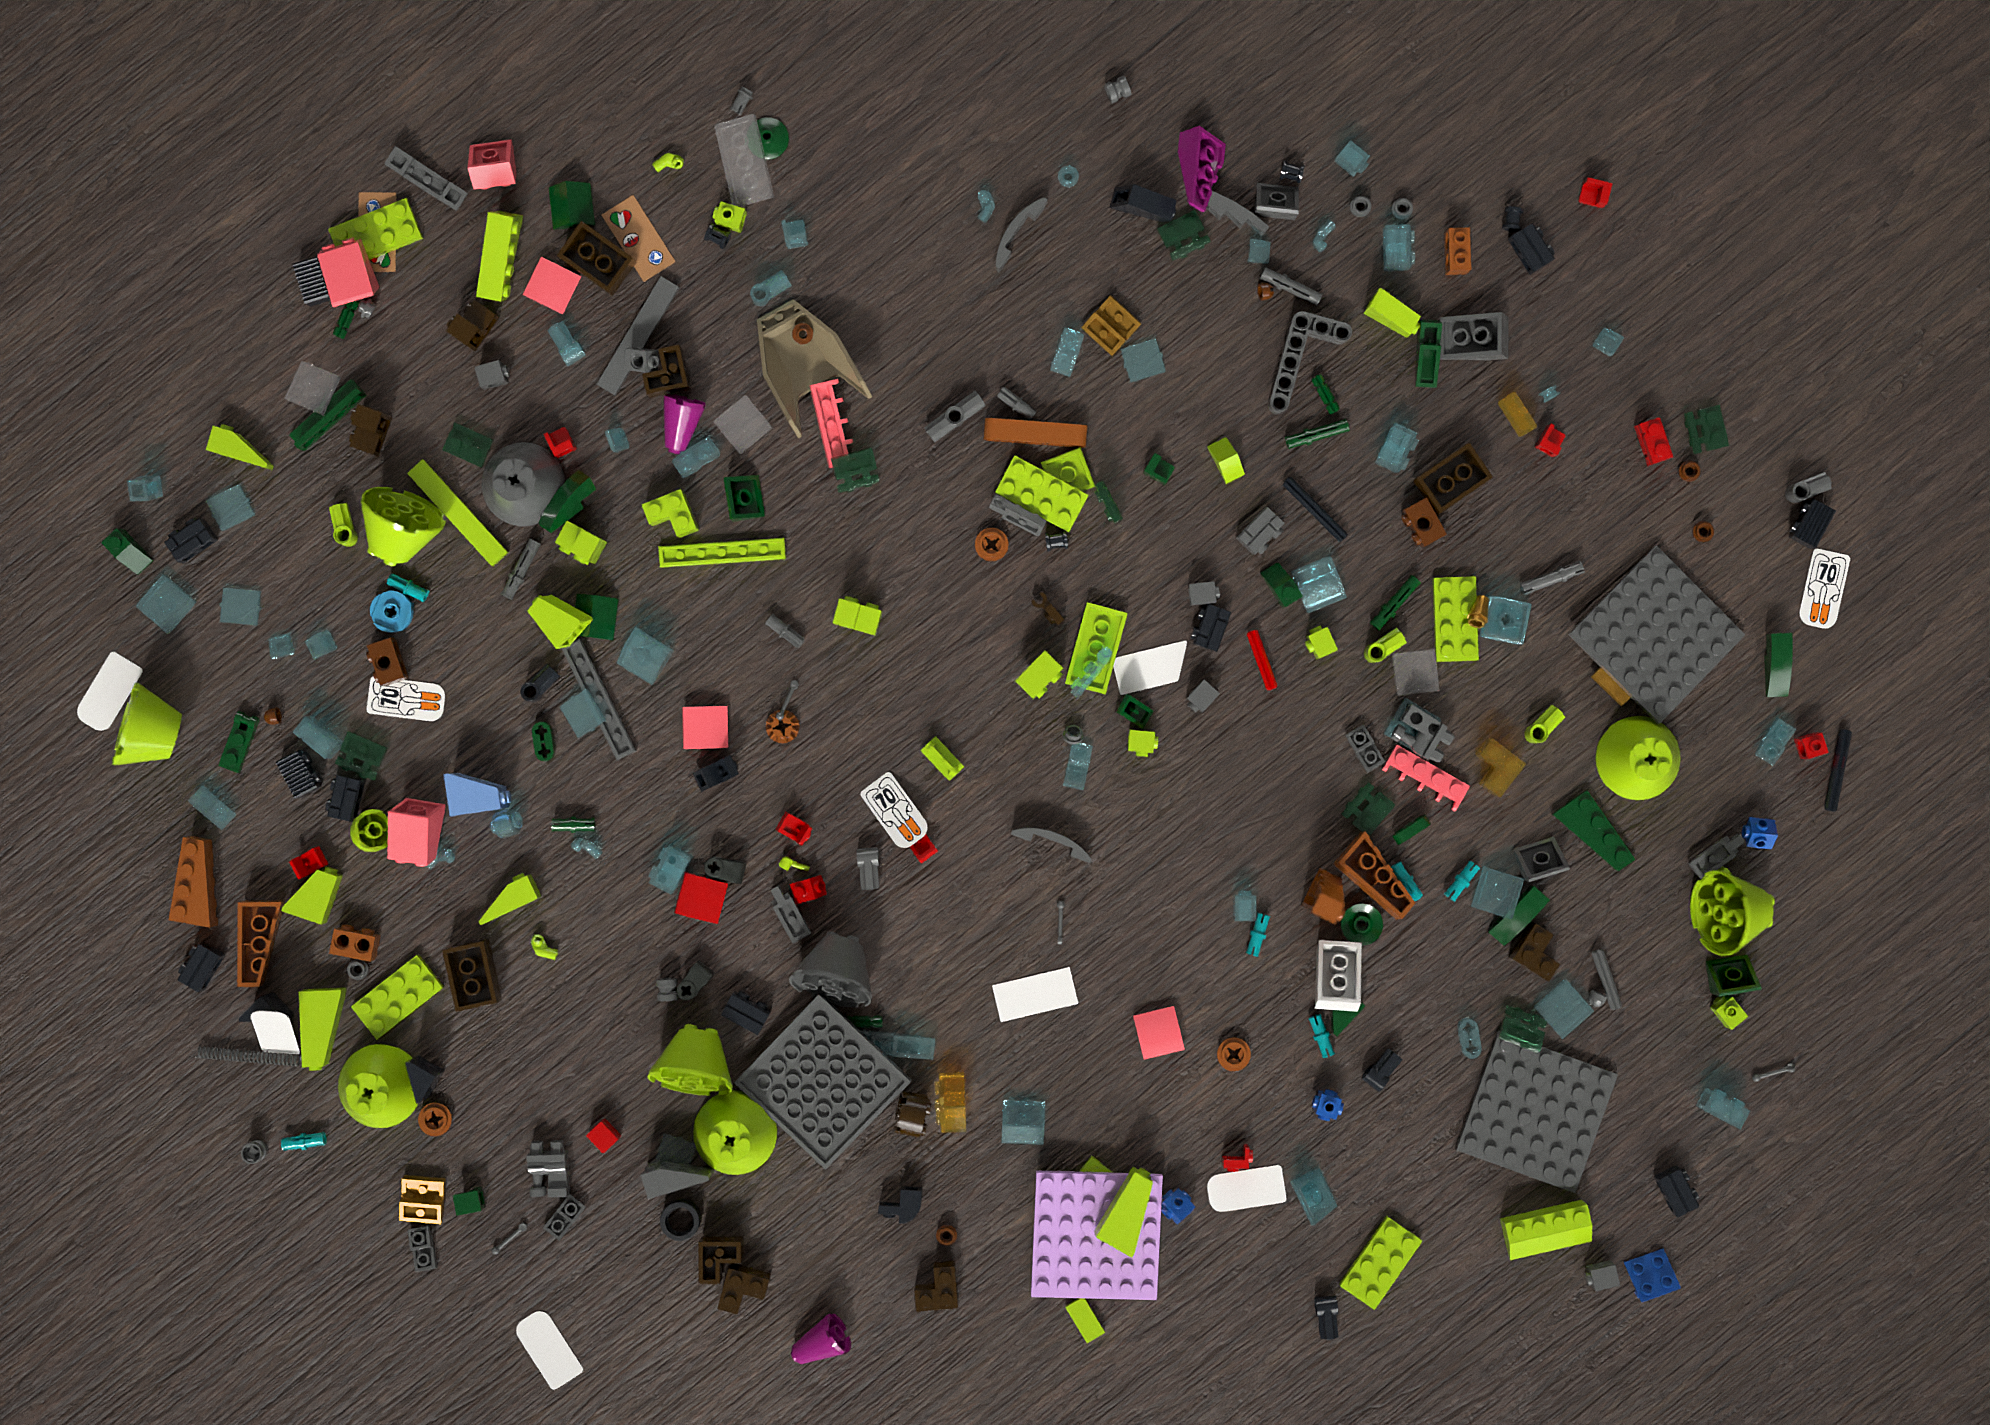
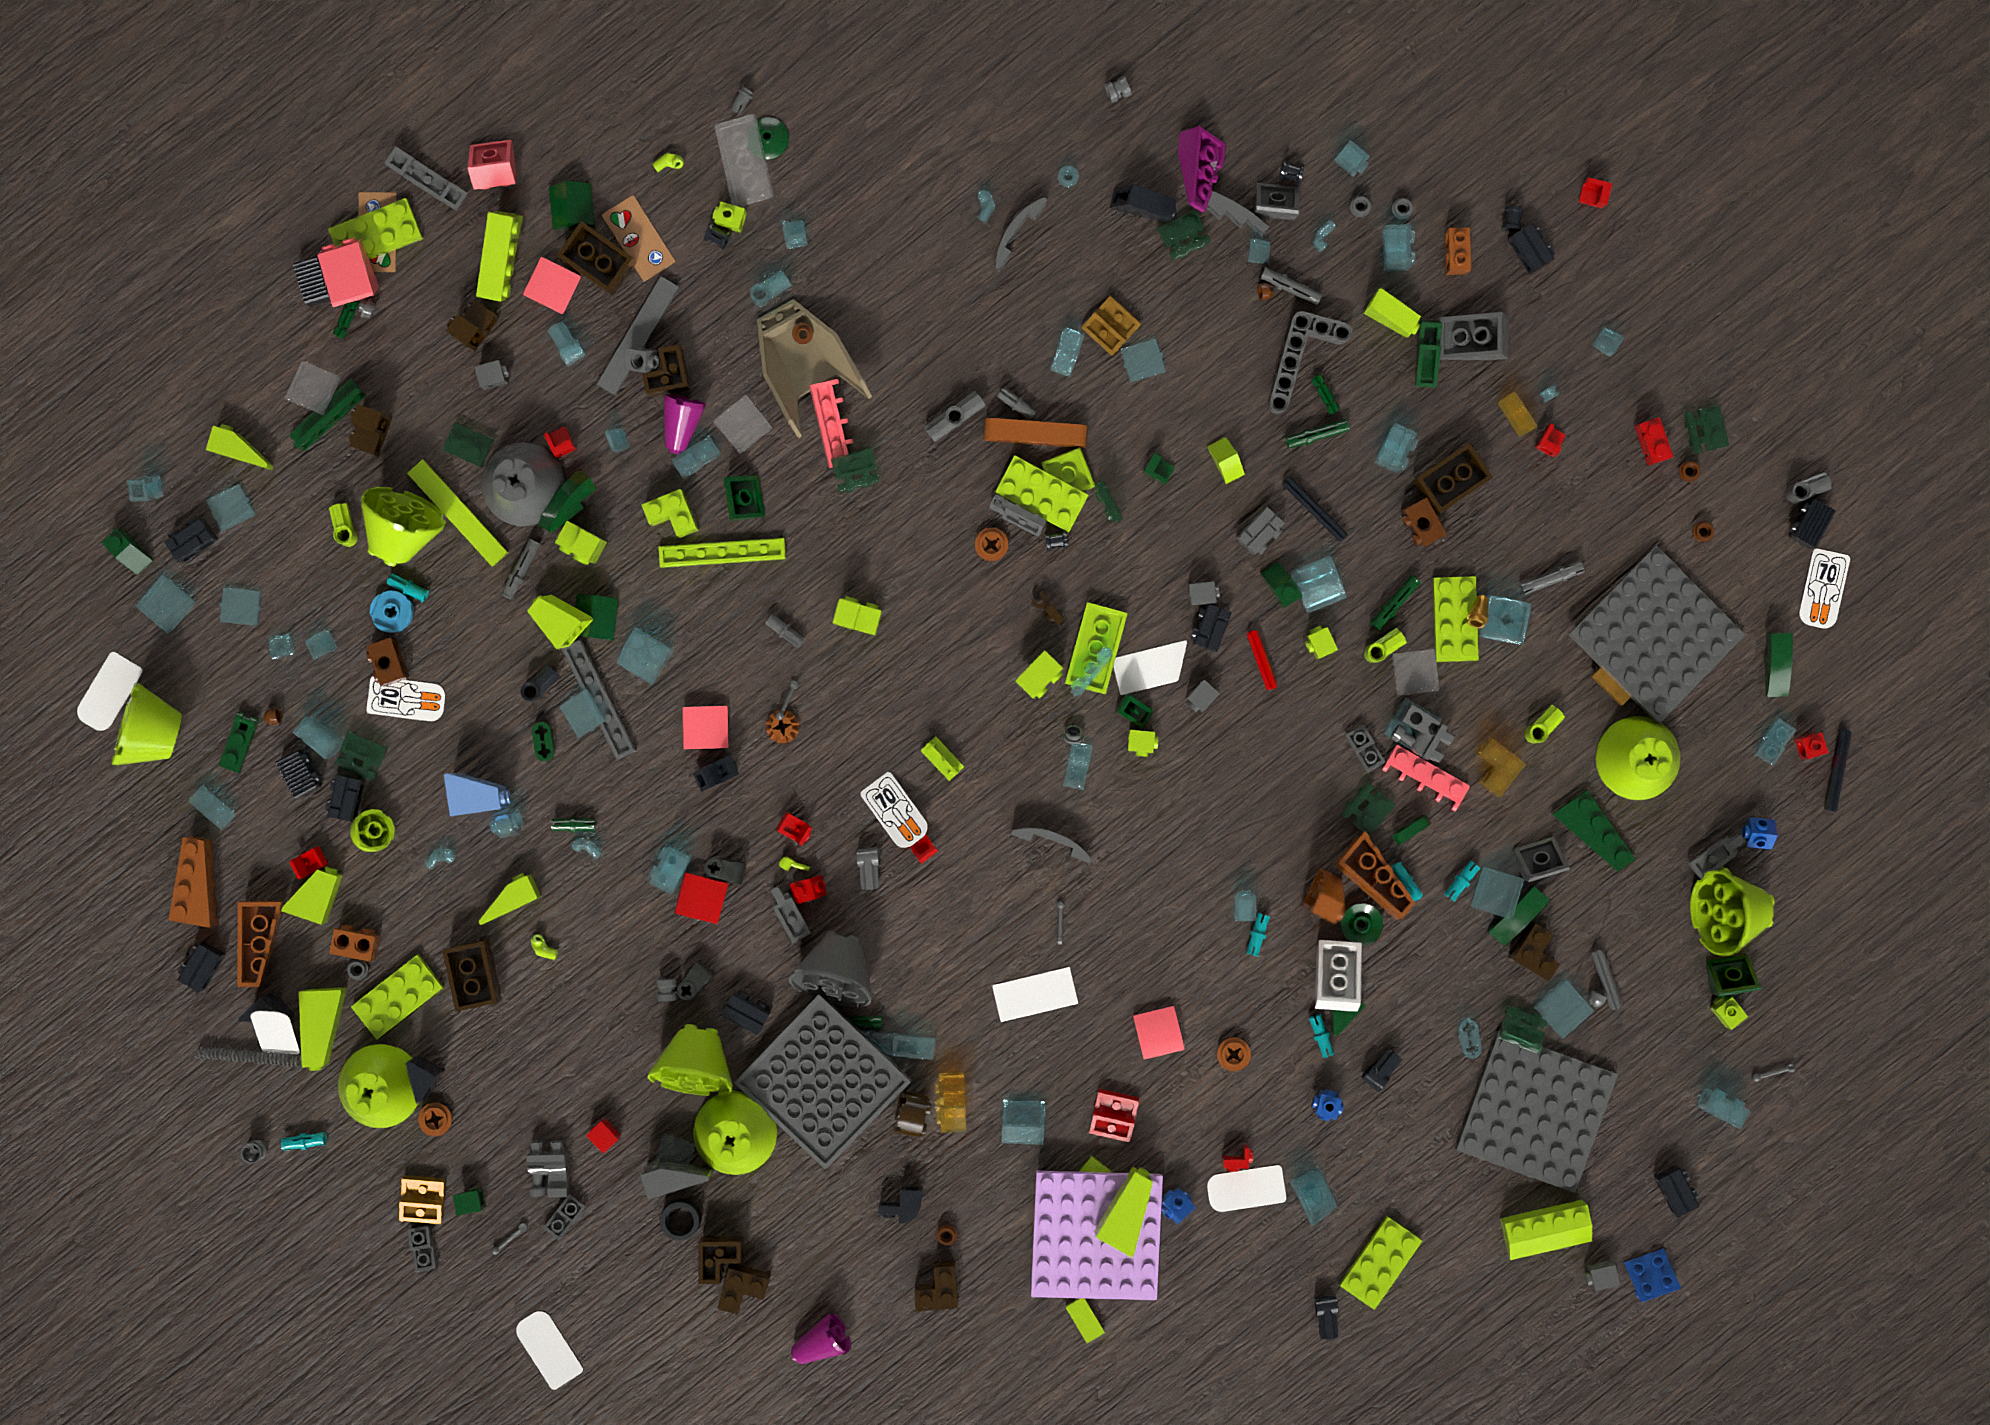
coral slope [387,798,445,867] -> none
none -> red slope [1089,1089,1139,1142]

